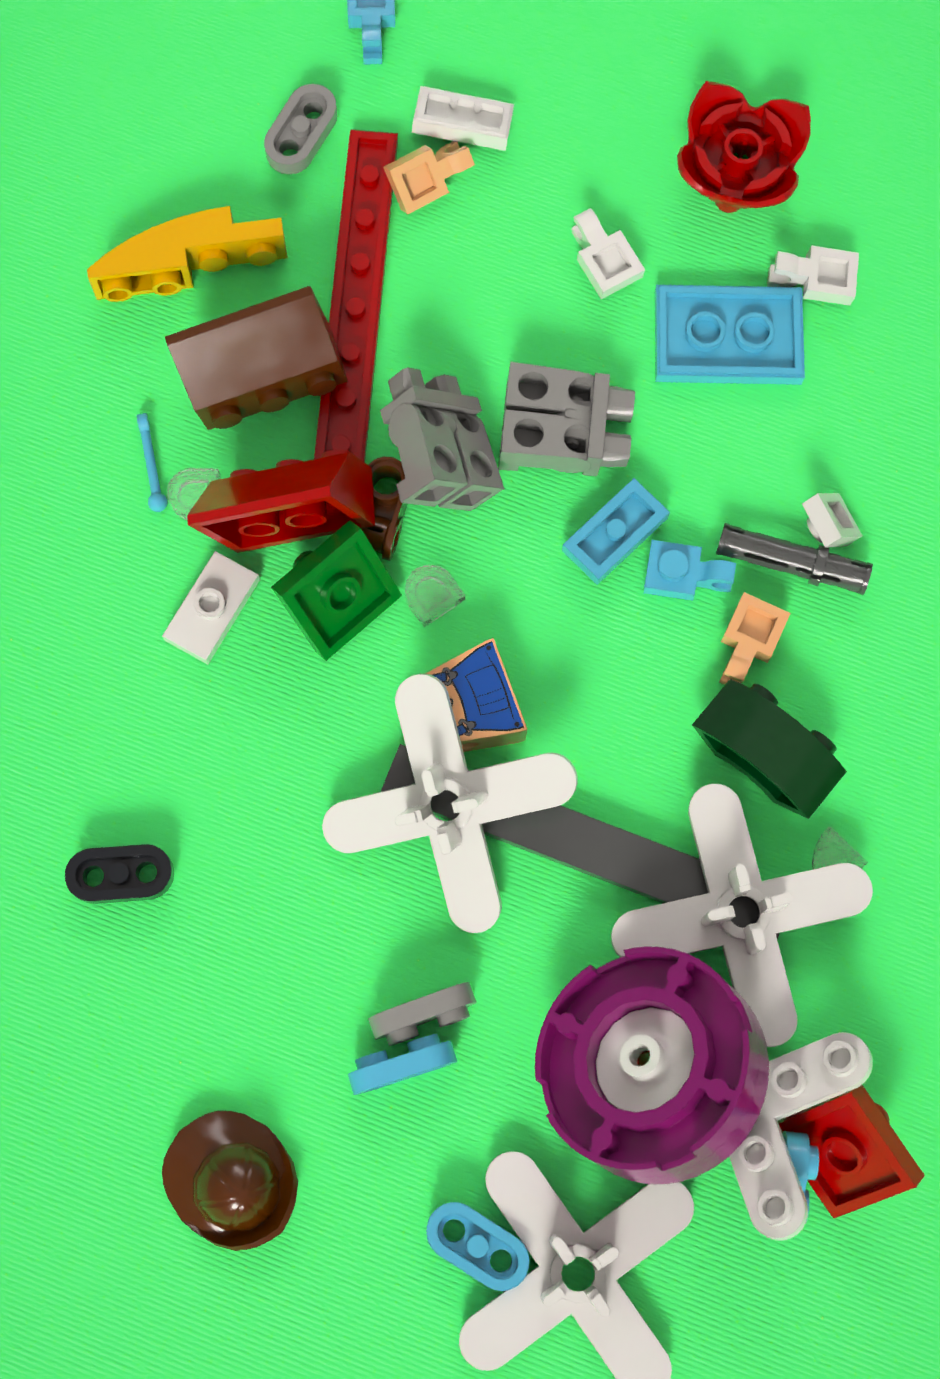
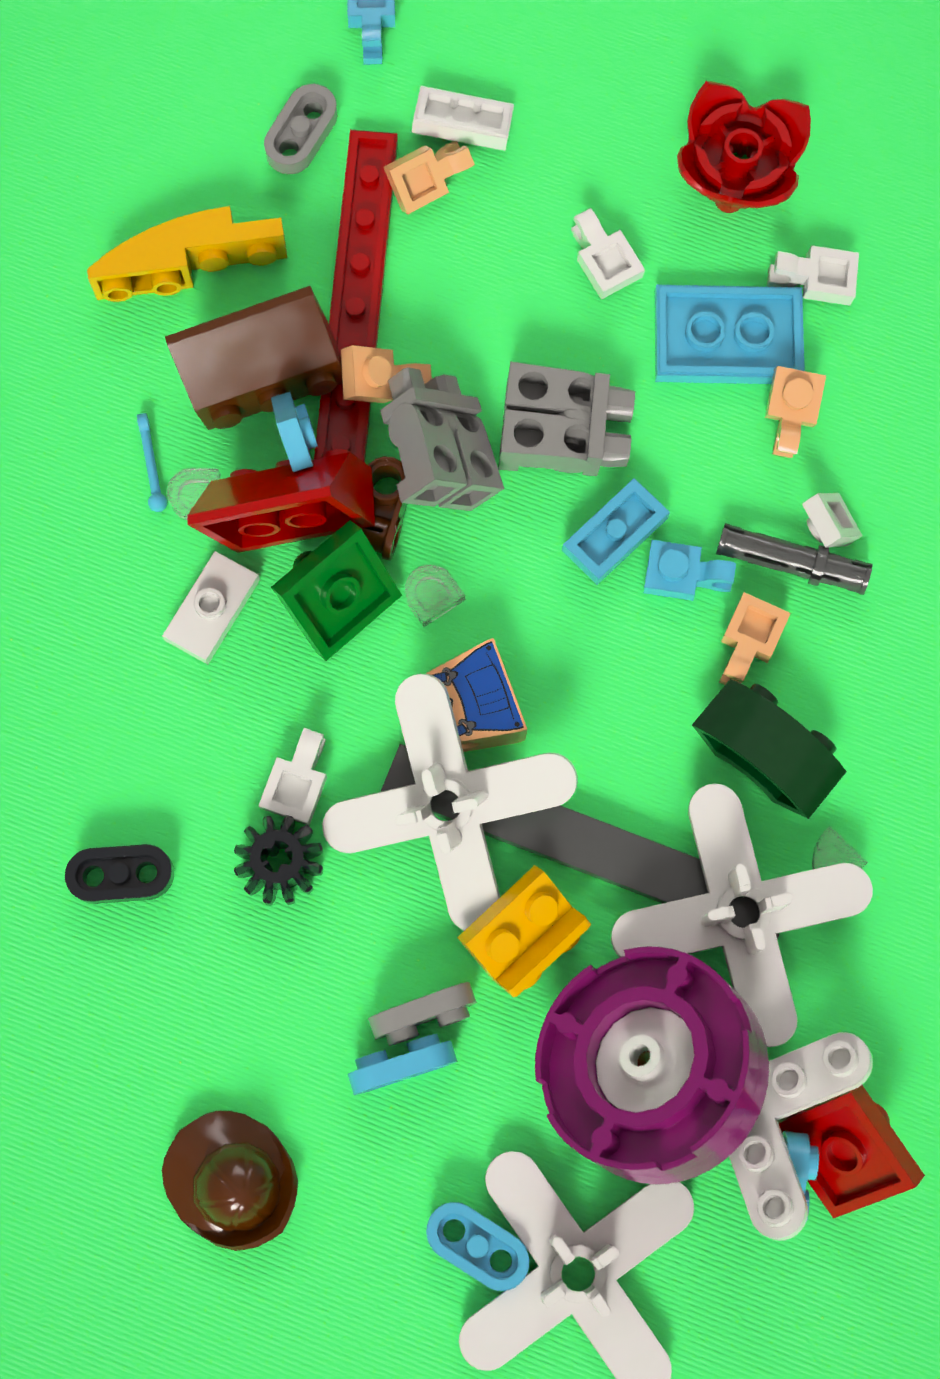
none -> black gear [234,815,324,906]
none -> white plate [258,728,327,826]
none -> medium azure plate [271,392,318,472]
none -> light nougat plate [341,345,432,403]
none -> yellow bracket [457,865,591,997]
none -> light nougat plate [765,366,826,458]

